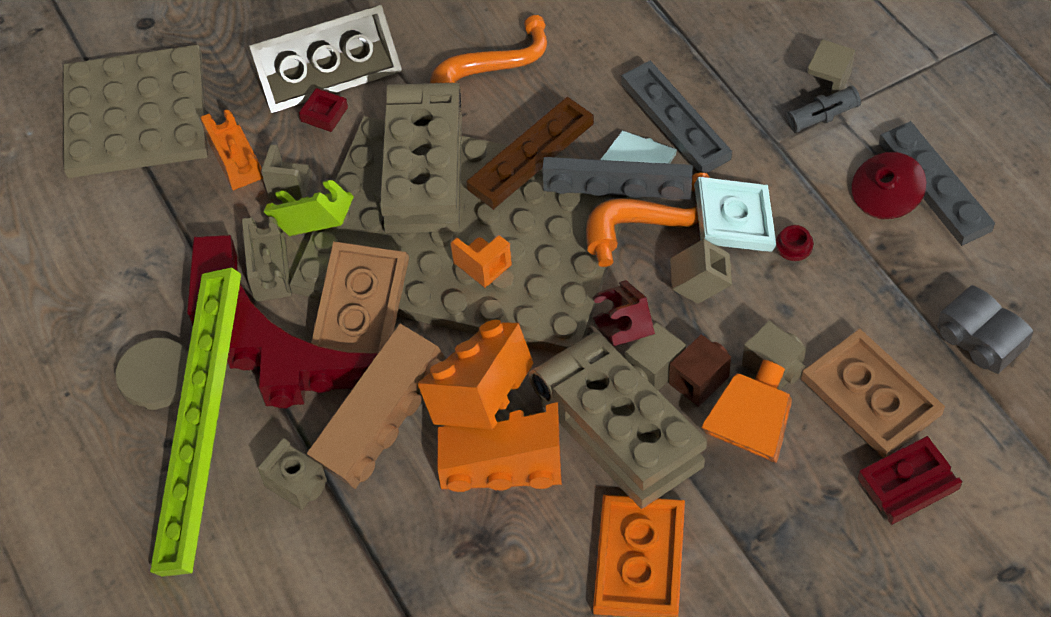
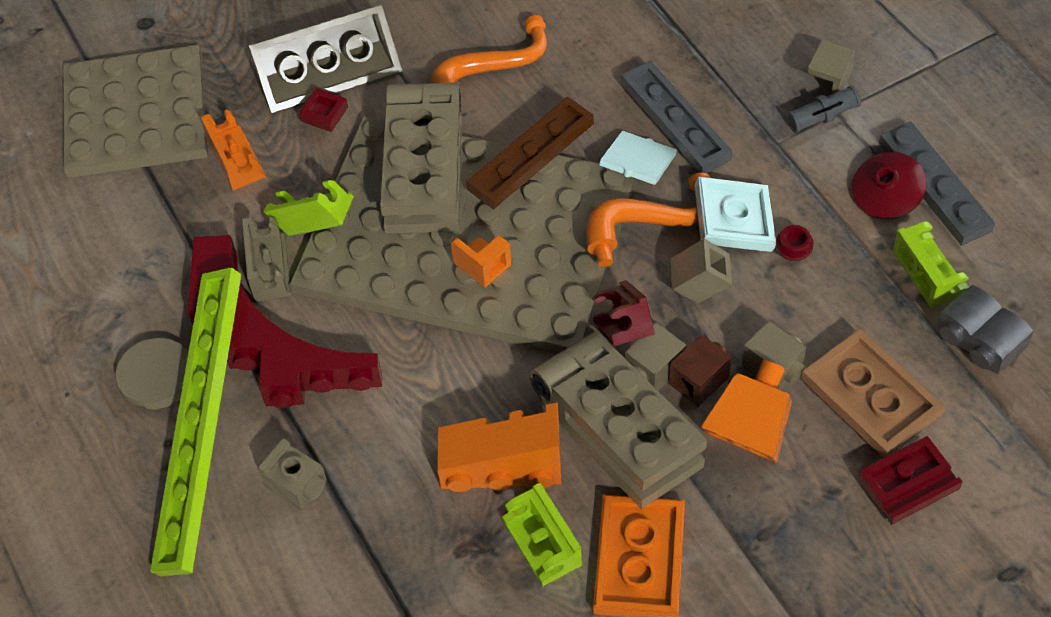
dark tan panel [261,144,312,201] -> none
medium nougat wedge [307,323,446,489] -> none
medium nougat plate [311,241,409,353] -> none
orange wedge [417,320,534,430] -> none
dark grey plate [542,157,693,200] -> none
none -> lime hinge [502,483,582,587]
none -> lime hinge [892,221,969,308]

